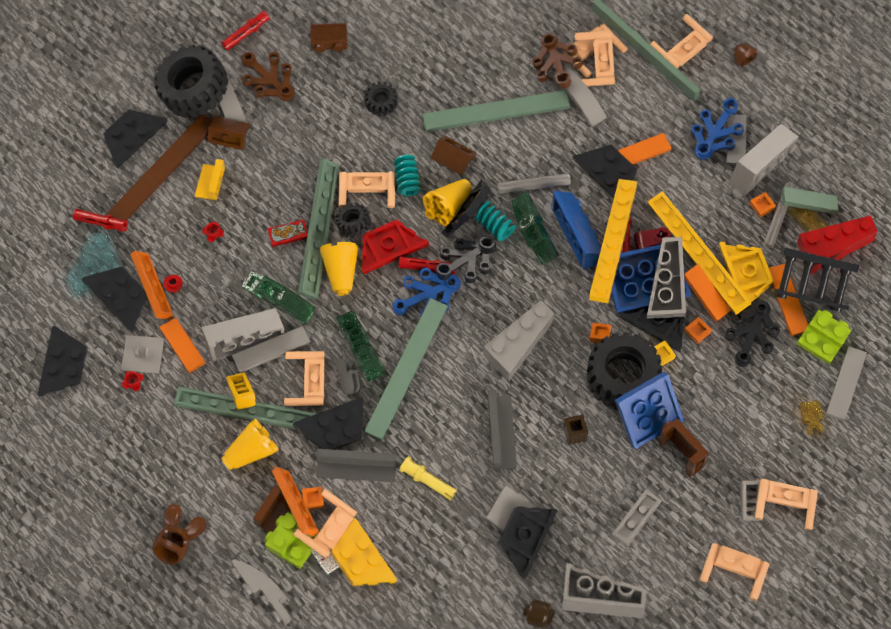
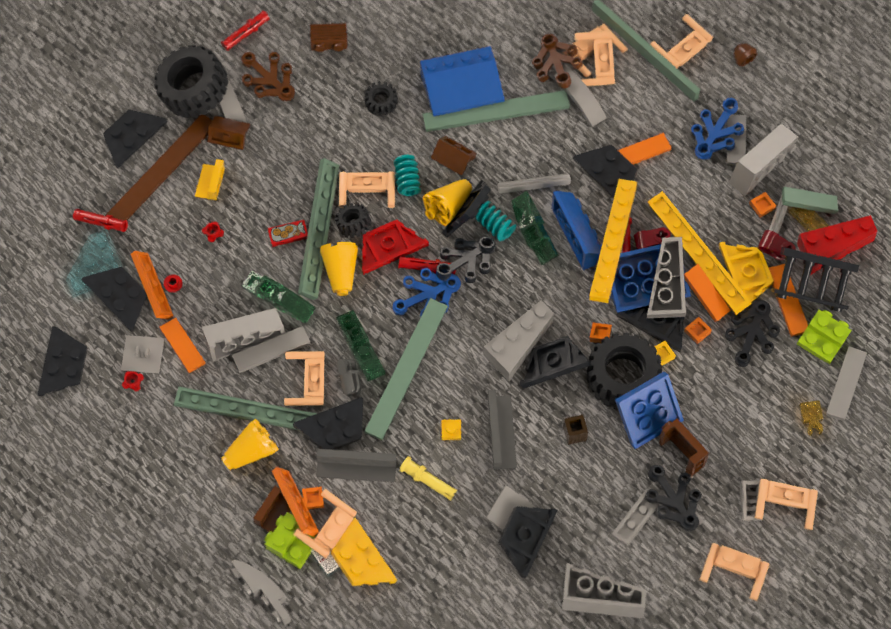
reddish brown piece [152,504,207,564] -> none
yellow slope [226,372,256,409] -> none
dark brown head [523,599,555,628] -> none
none -> blue slope [420,46,505,116]
none -> yellow plate [441,420,461,440]
none -> black wing [520,336,591,388]
none -> black plant [645,465,702,531]
none -> dark red piece [757,230,796,260]

